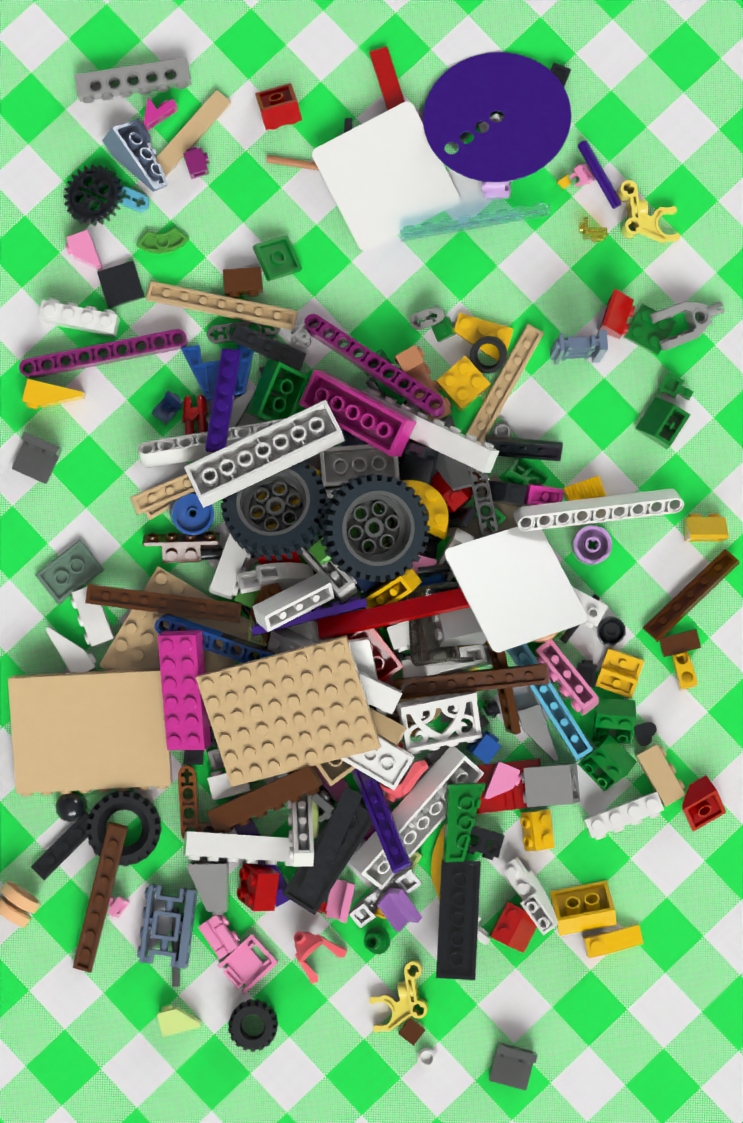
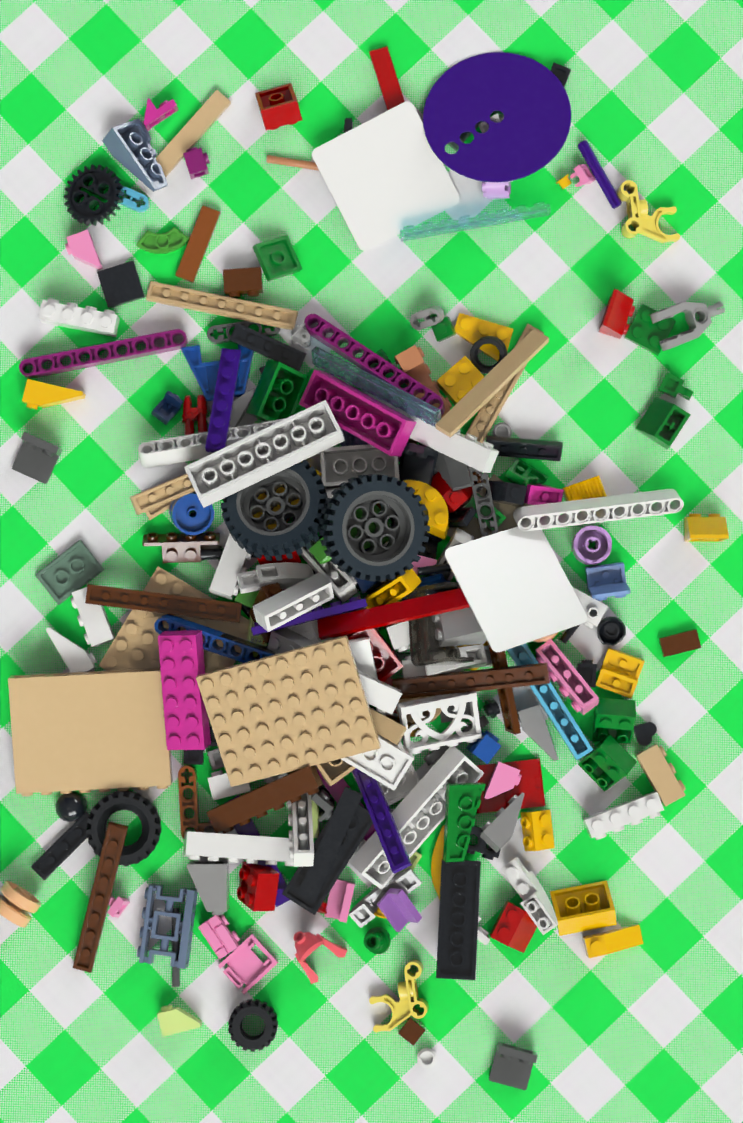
light grey brick [74,58,192,103] -> none
coral piece [379,741,428,802] -> none
light grey slope [521,763,580,807] -> none
sand blue fence [550,330,608,365] -> none
clear yellow bracket [579,217,608,242] -> none
reddish brown plate [643,549,740,642] -> none
yellow leg [672,652,698,691] -> none
red slope [682,775,726,832] -> none
none -> dark orange tile [175,206,221,283]
none -> clear light blue plate [311,346,441,427]
none -> tan tile [435,329,549,438]
none -> light grey slope [480,792,525,853]
none -> medium blue bracket [585,562,631,601]

